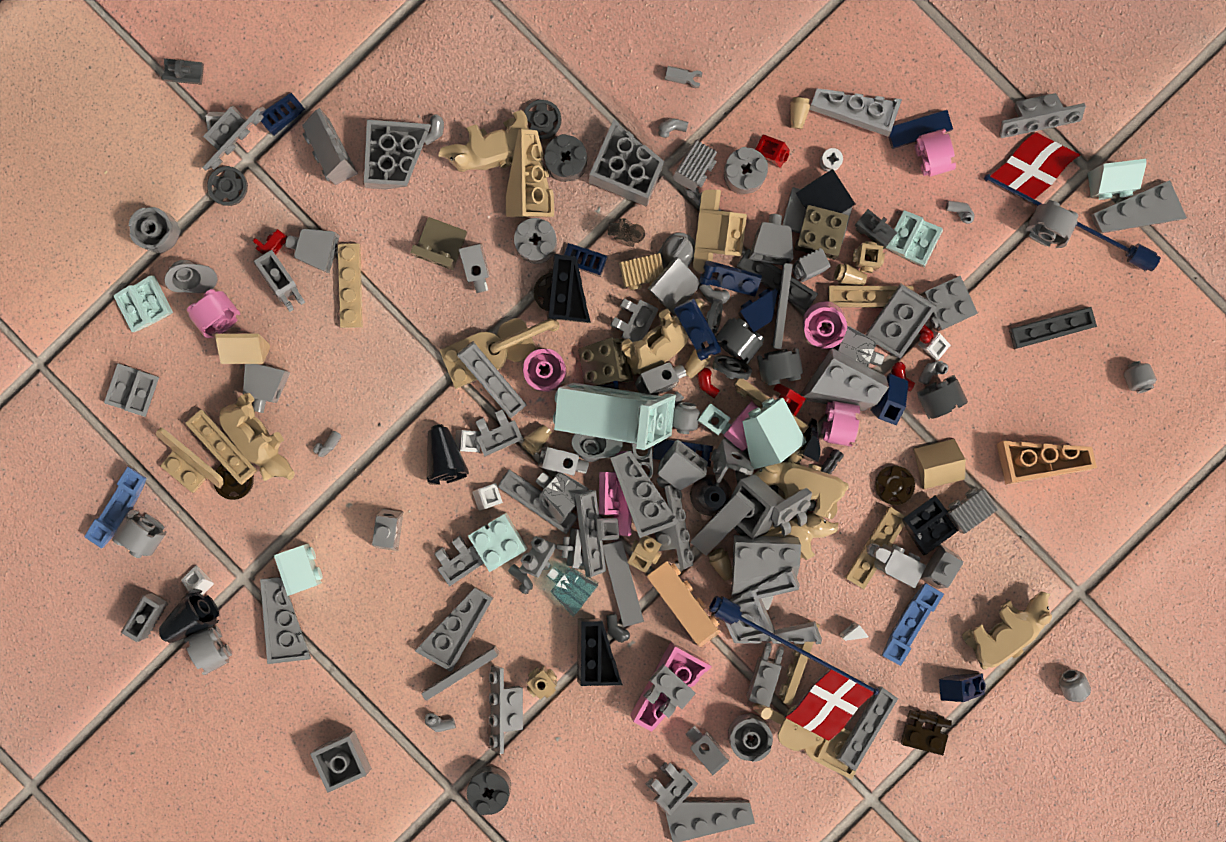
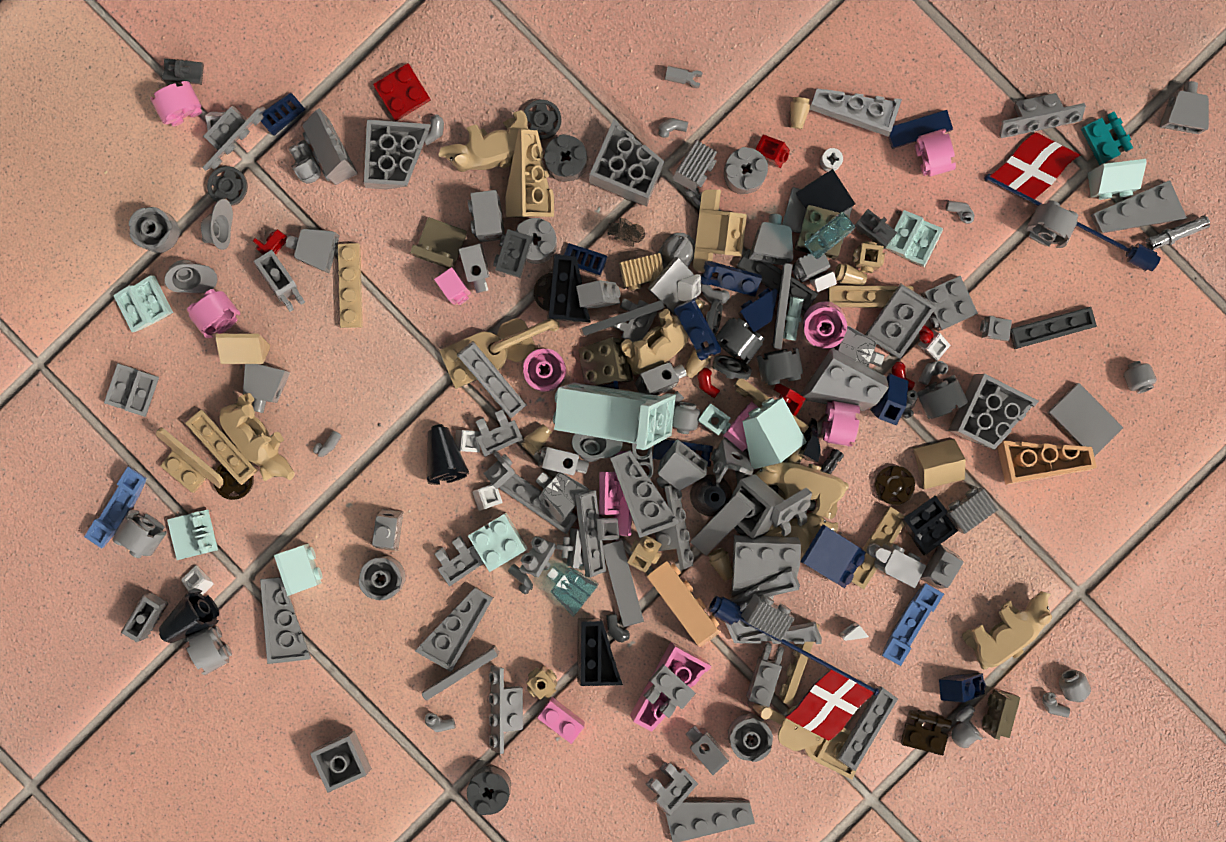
none -> bright pink brick [150,81,202,127]
none -> light aqua hinge [167,510,218,560]
none -> light grey piece [201,199,233,250]
none -> light grey piece [289,140,321,184]
none -> light grey brick [359,556,406,600]
none -> red plate [373,63,431,121]
none -> bright pink brick [434,267,471,305]
none -> light grey brick [468,190,505,242]
none -> light grey bracket [484,451,516,489]
none -> dark grey bracket [493,229,533,278]
none -> bright pink brick [538,696,585,744]
none -> light grey hinge [577,280,620,308]
none -> dark grey tile [580,300,664,336]
none -> white slope [678,274,701,302]
none -> light grey brick [741,594,795,640]
none -> light aqua pin [783,296,804,340]
none -> dark blue slope [801,525,866,589]
none -> clear light blue brick [805,212,855,259]
none -> white slope [809,271,837,292]
none -> dark grey arm [902,390,918,419]
none -> light grey wedge [948,374,1039,450]
none -> light grey piece [951,703,984,748]
none -> light grey bracket [980,316,1012,341]
none -> dark tan bracket [982,689,1021,740]
none -> light grey arm [1042,692,1070,718]
none -> light grey tile [1047,383,1123,457]
none -> teal plate [1081,111,1133,166]
none -> light grey pin [1145,215,1210,250]
none -> light grey torso [1160,81,1209,135]

